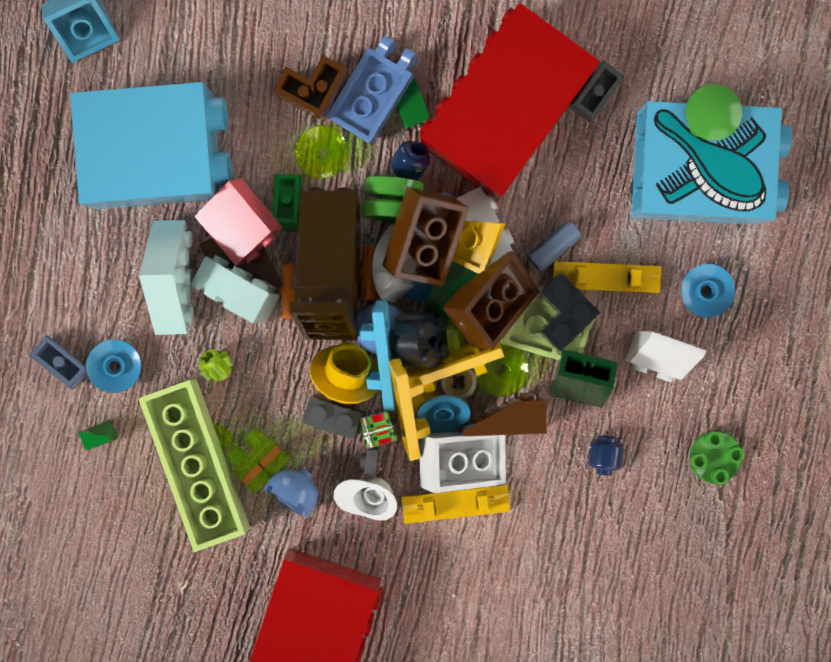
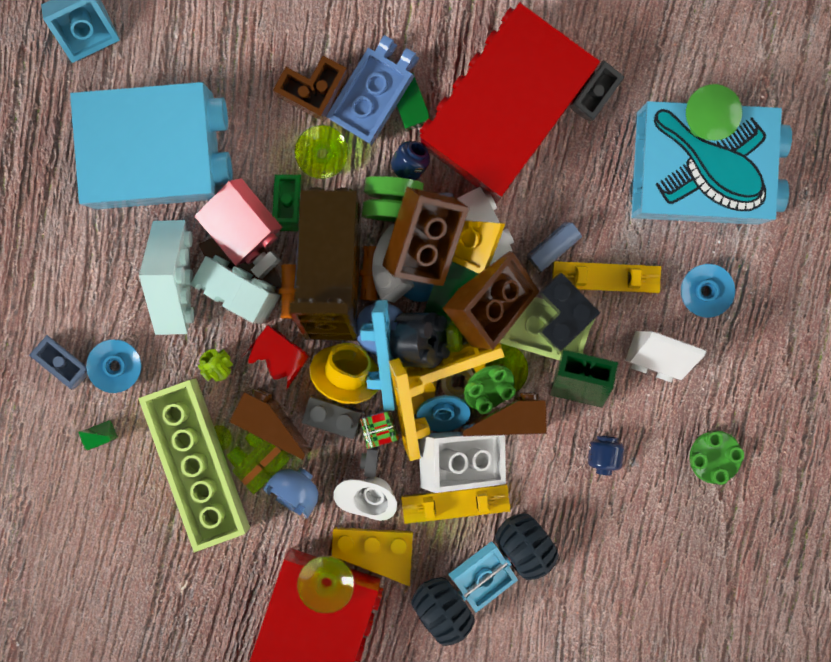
none -> reddish brown slope [229,387,311,460]
none -> red piece [242,325,311,391]
none -> white plate [251,251,281,279]
none -> dish [297,556,354,613]
none -> yellow wing [332,527,413,586]
none -> black plate [411,513,559,646]
none -> bright green dish [464,365,516,414]

